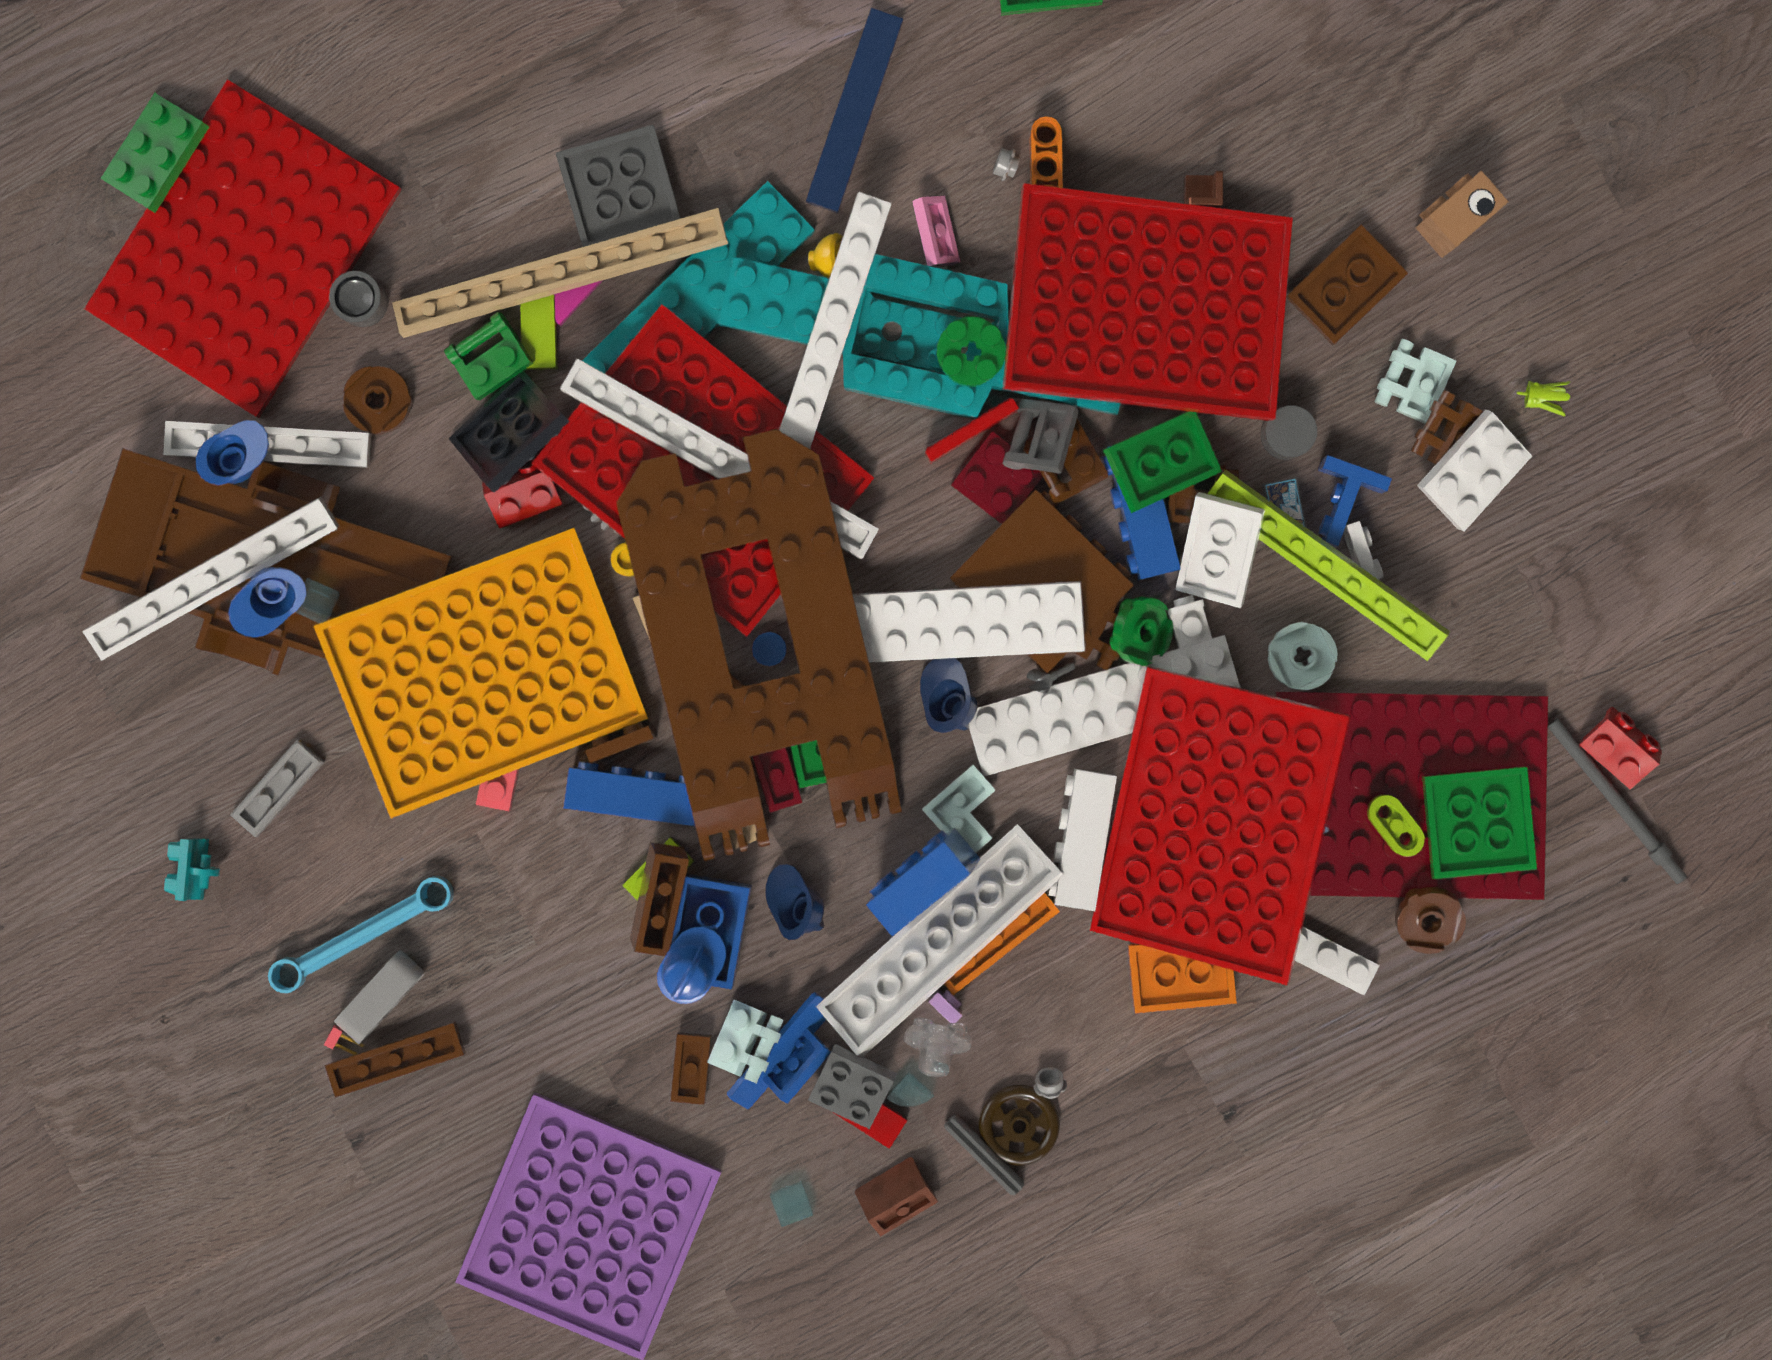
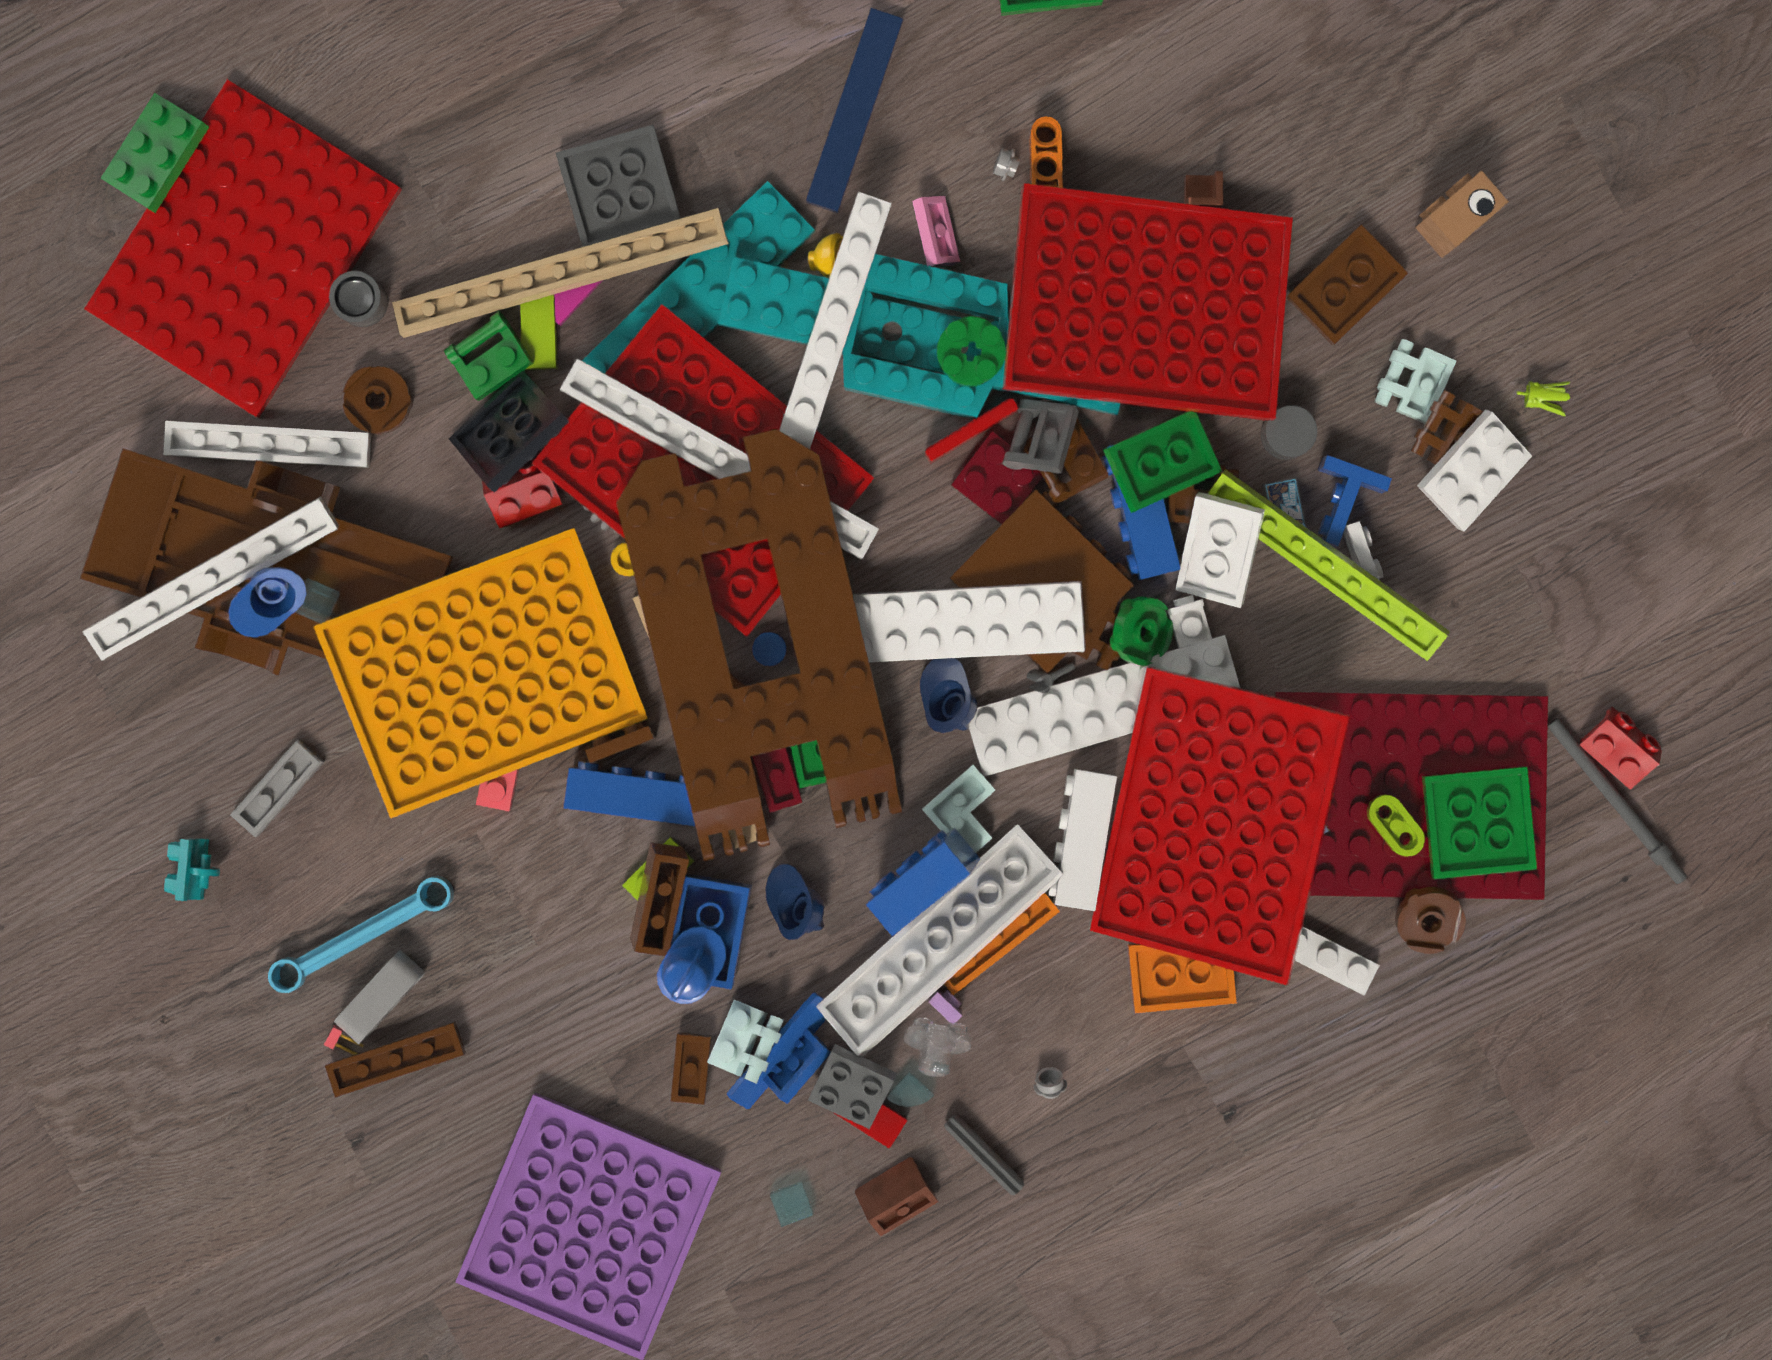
blue piece [196,420,269,485] -> none
dark brown plate [979,1085,1060,1166] -> none
light aqua plate [1268,622,1338,690] -> none

